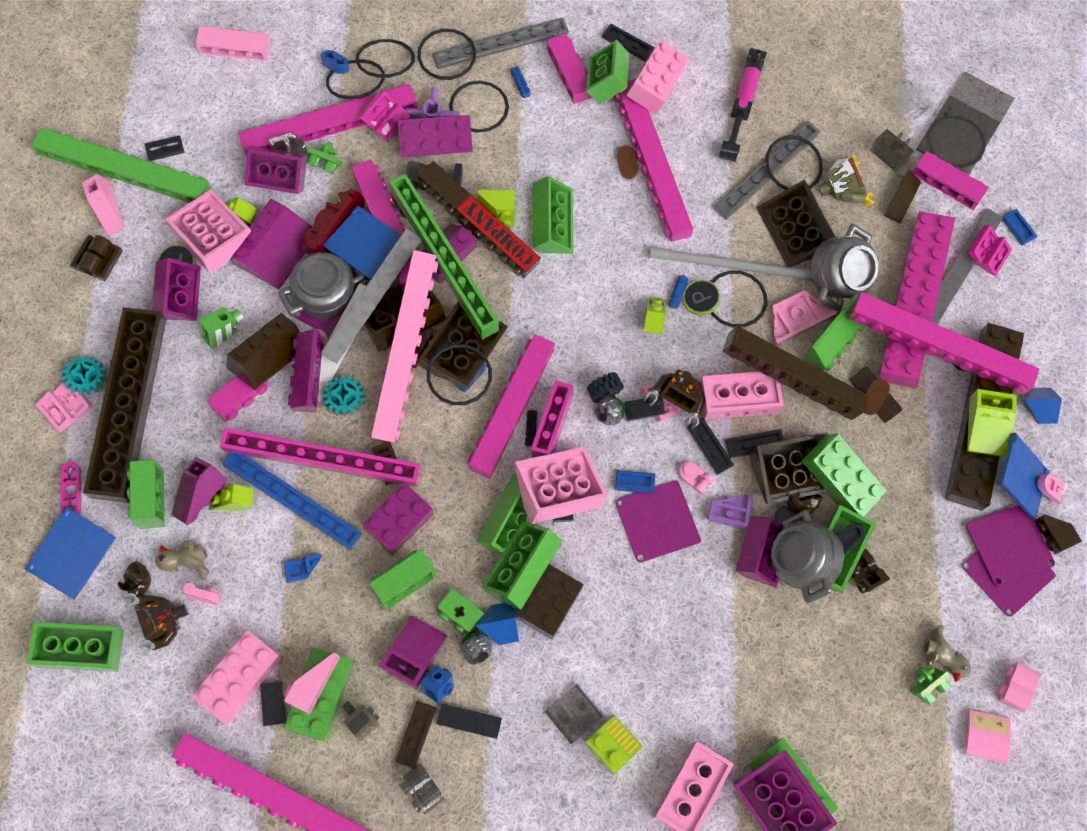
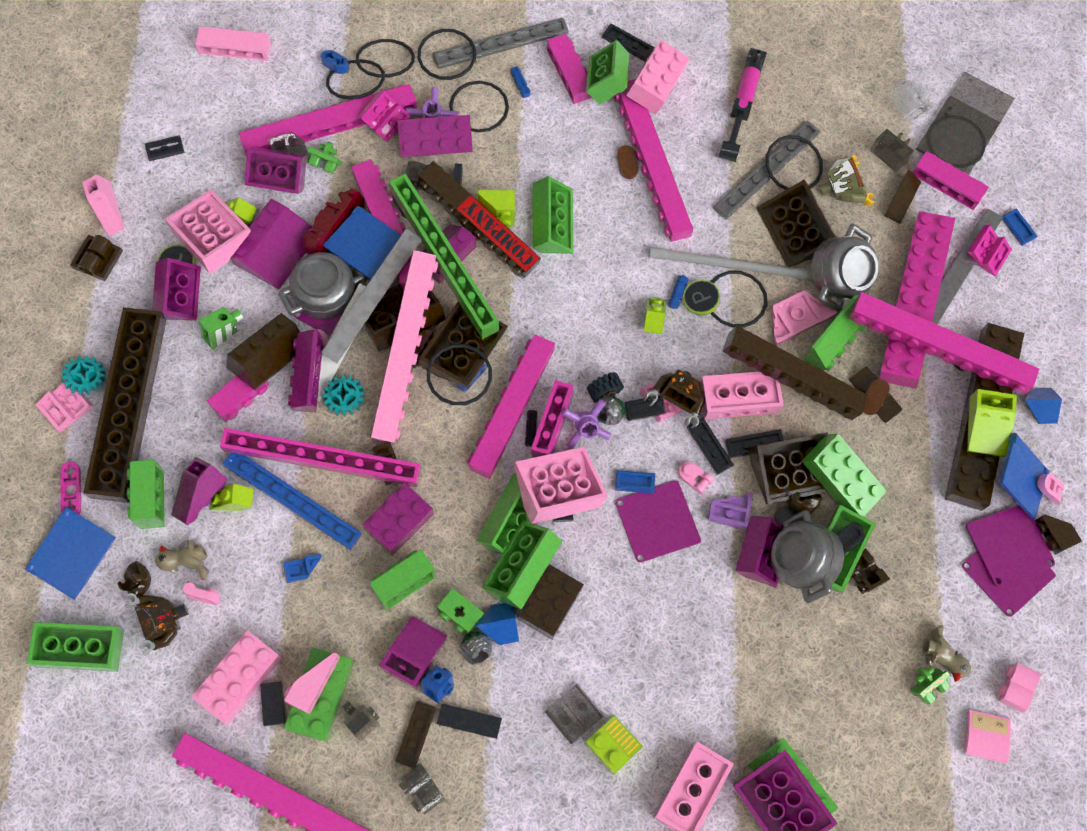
bright green brick [31,128,211,203] -> none
none -> medium lavender bar [561,399,611,449]

